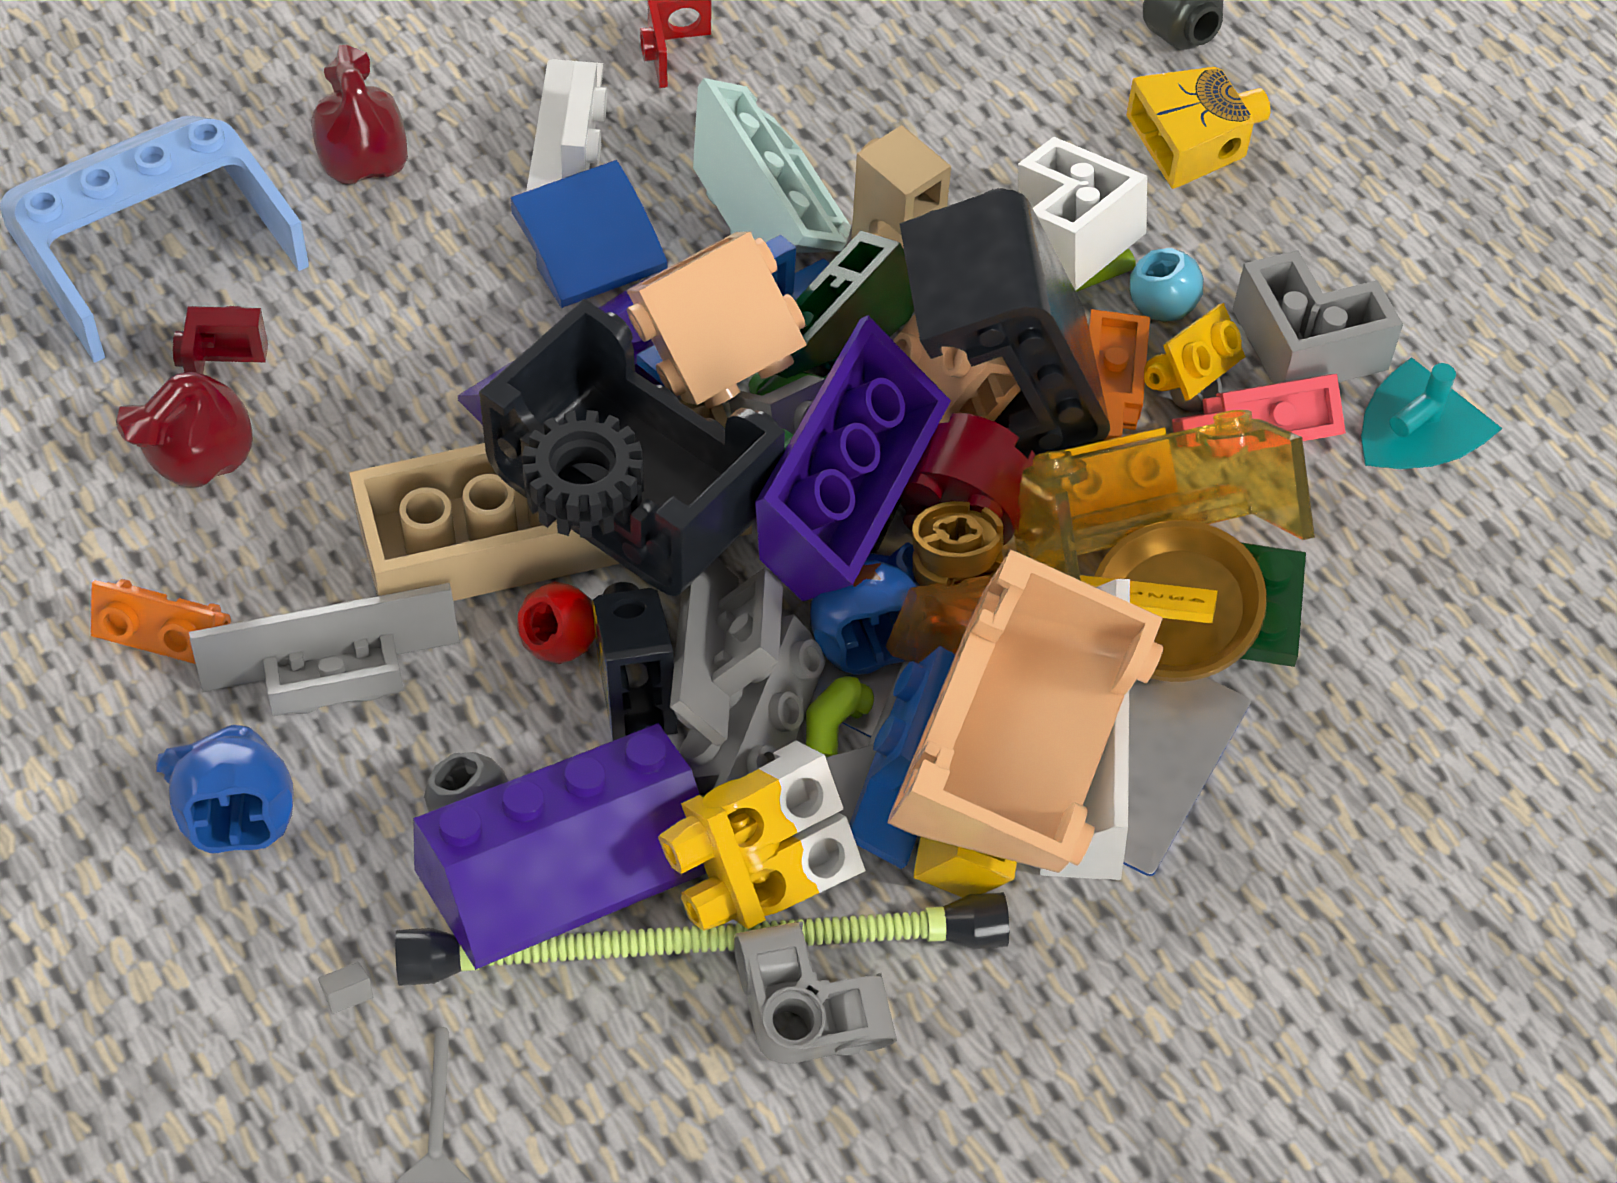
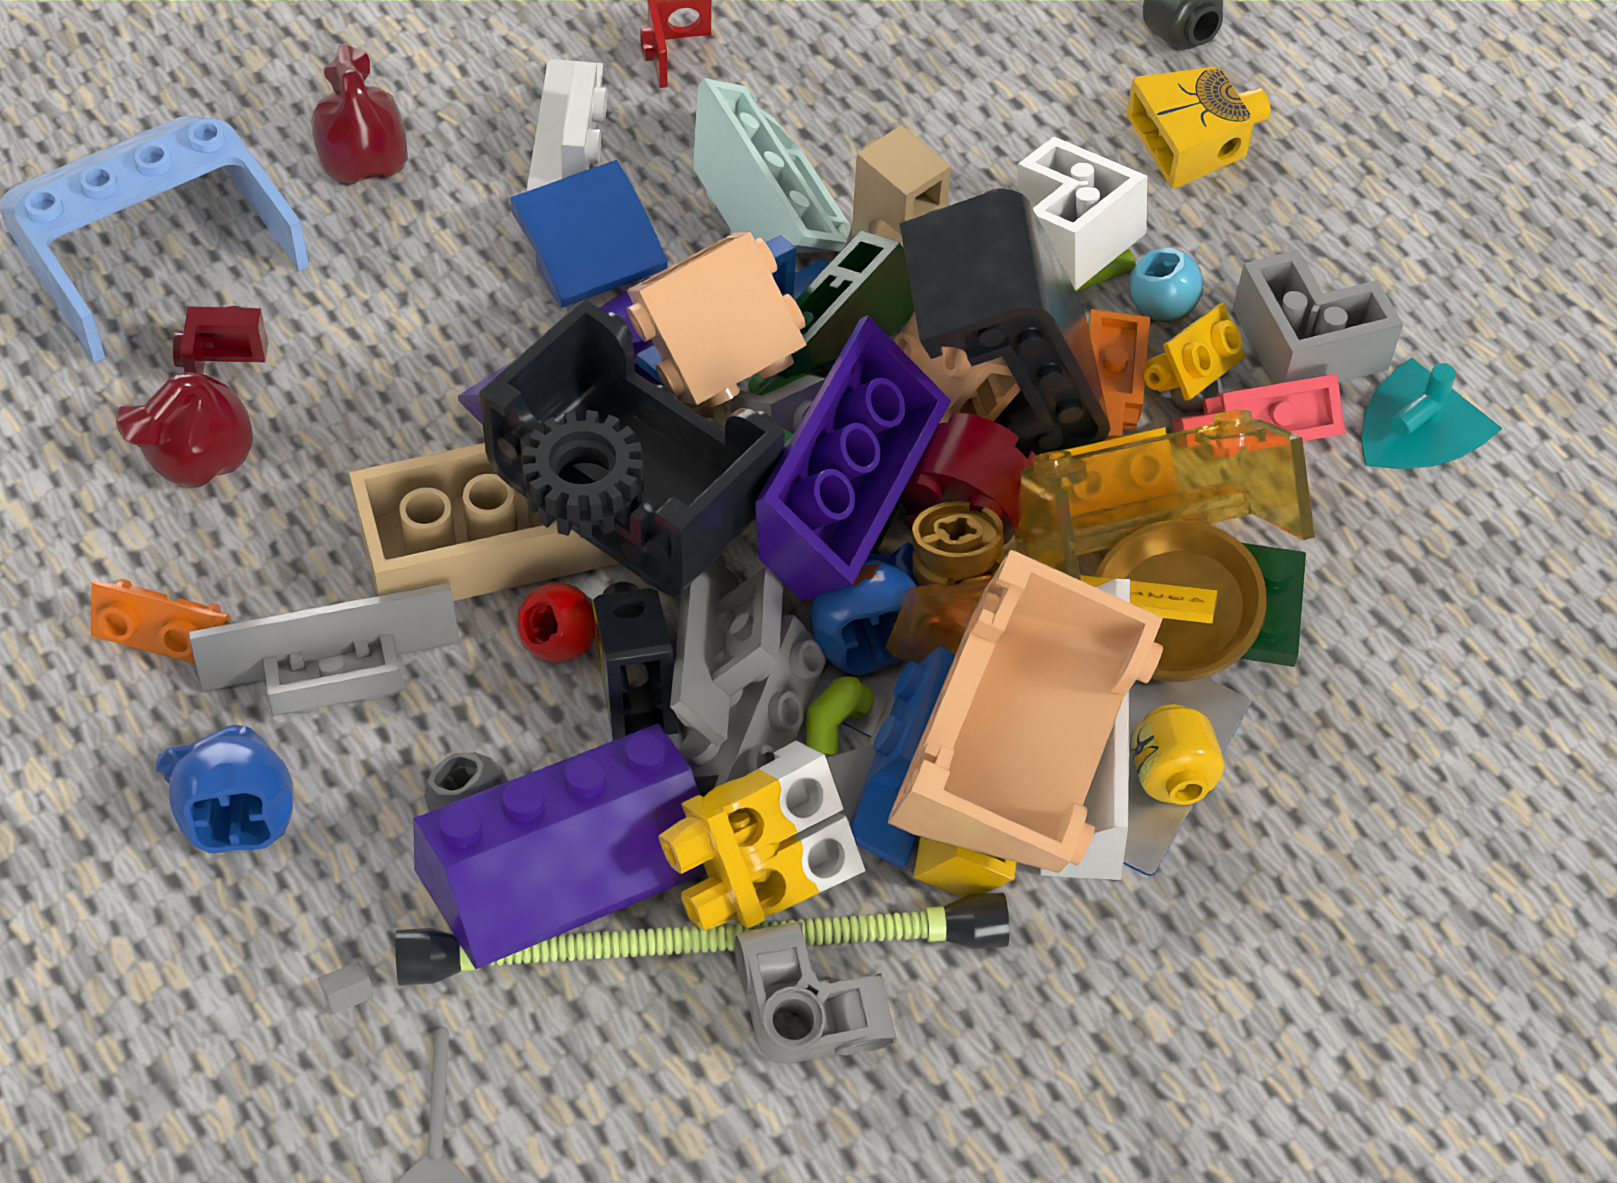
none -> yellow head [1130,704,1225,805]

